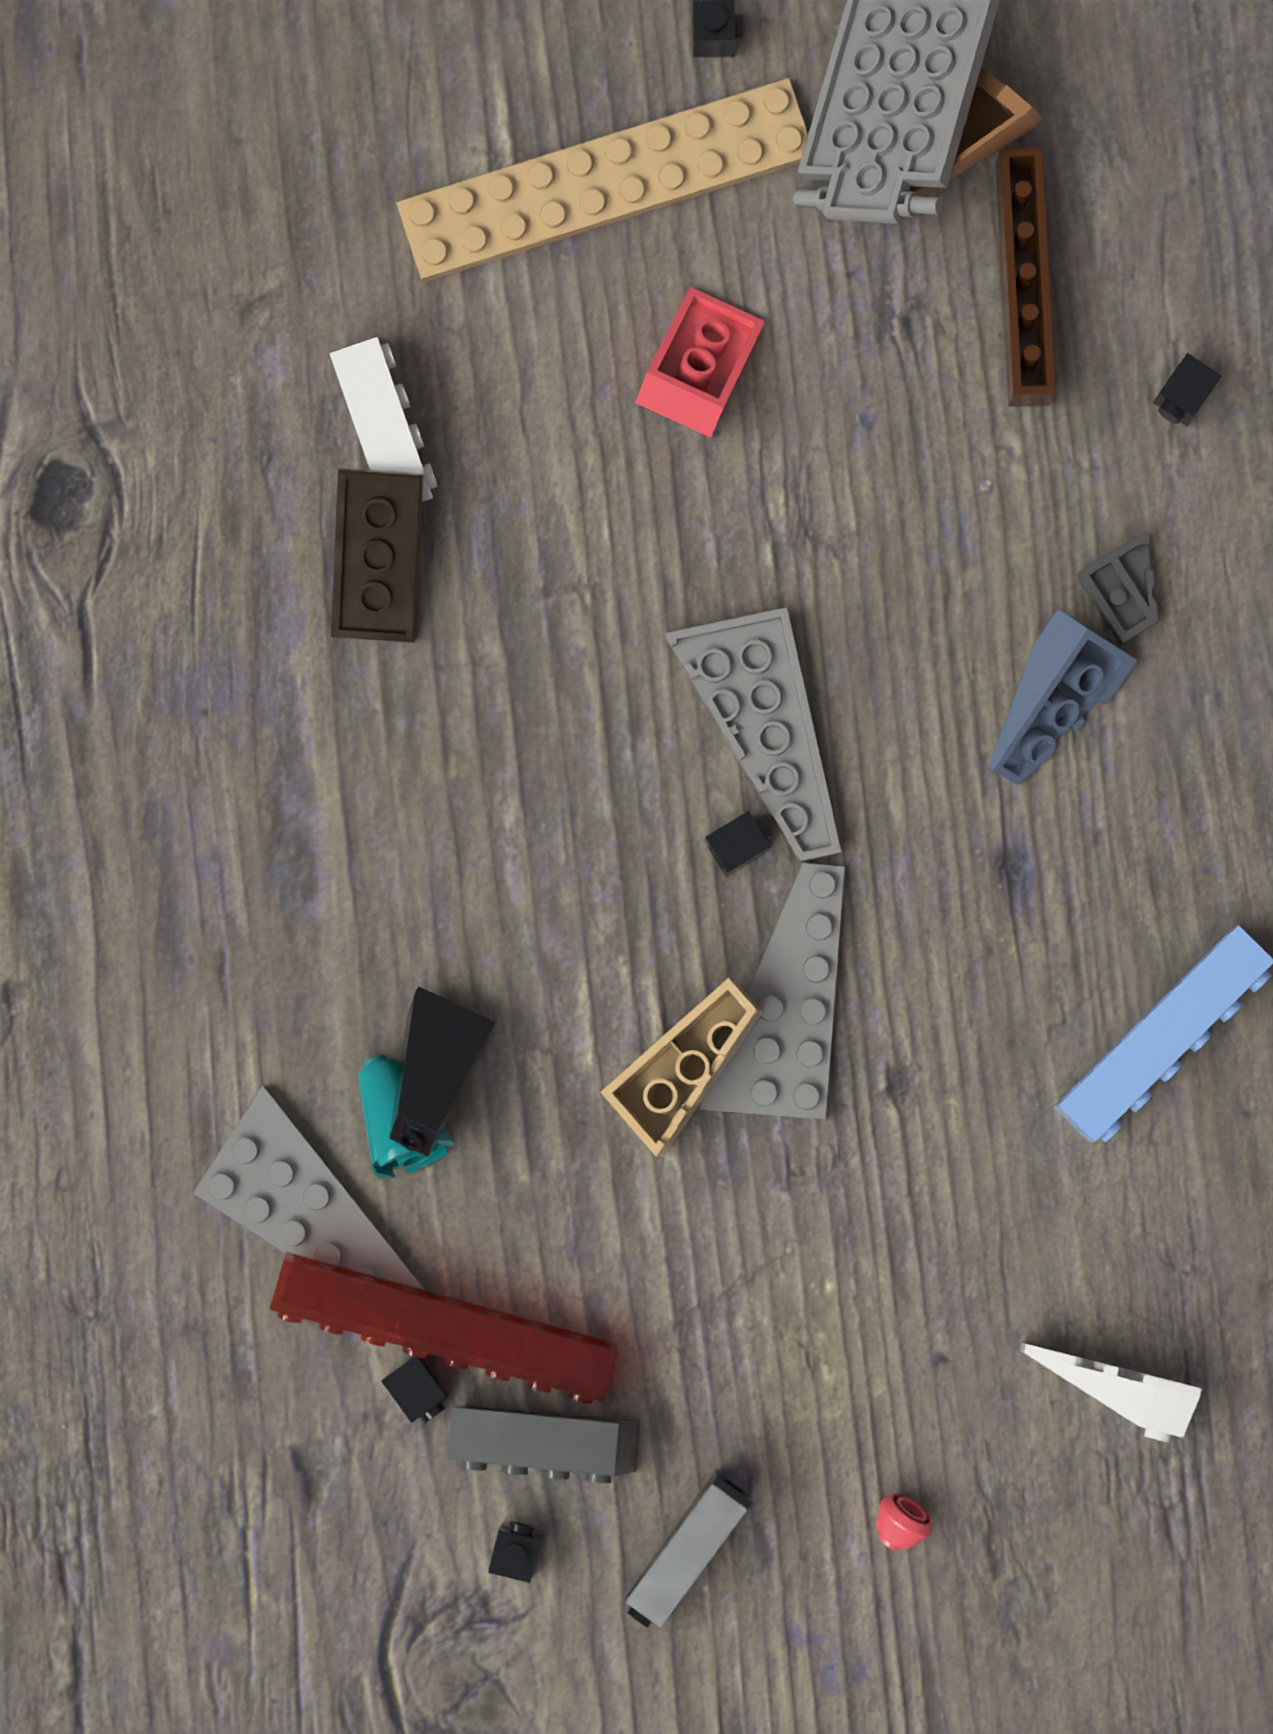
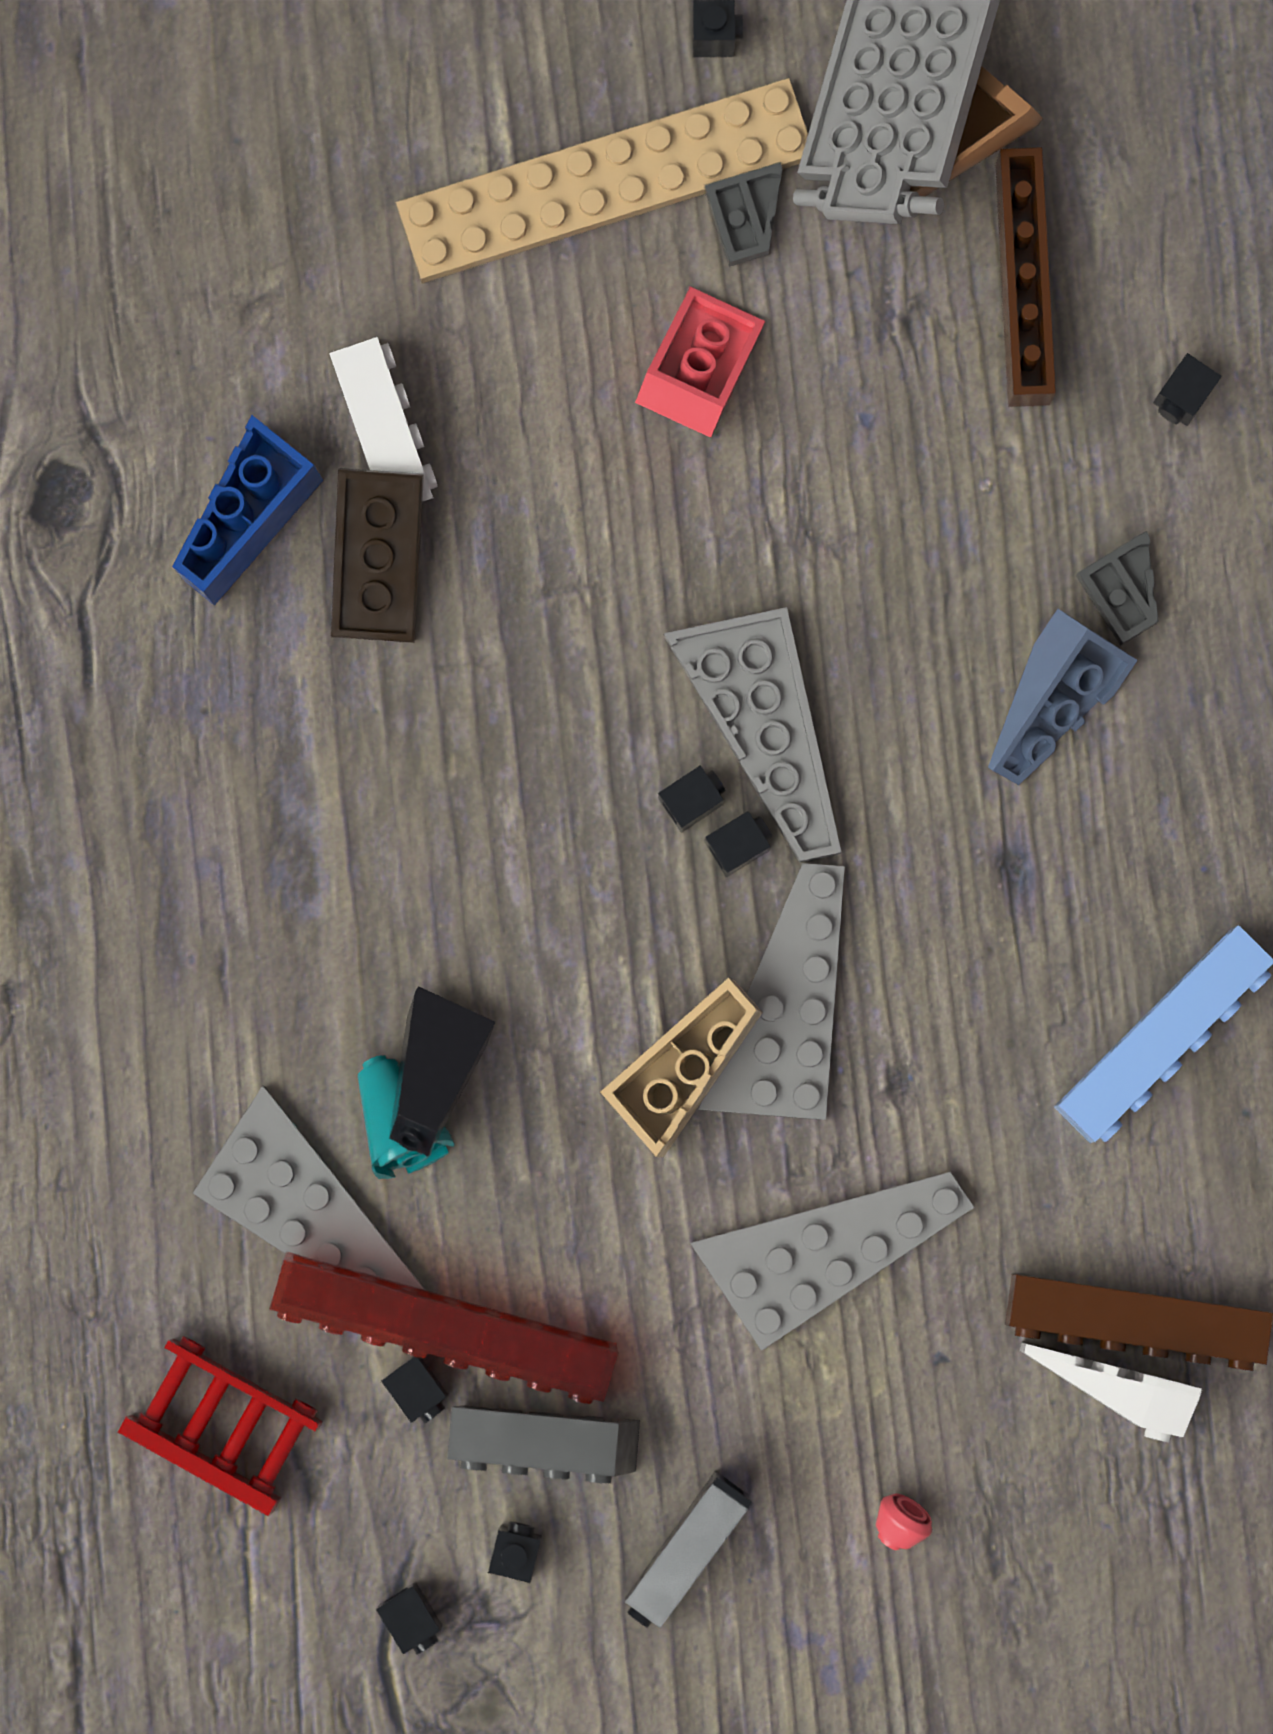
none -> red fence [118,1336,323,1516]
none -> blue wedge [172,415,323,606]
none -> black brick [376,1582,443,1655]
none -> black brick [658,765,726,833]
none -> light grey wing [690,1172,974,1351]
none -> dark grey wing [704,162,782,267]
none -> reddish brown brick [1005,1274,1273,1371]

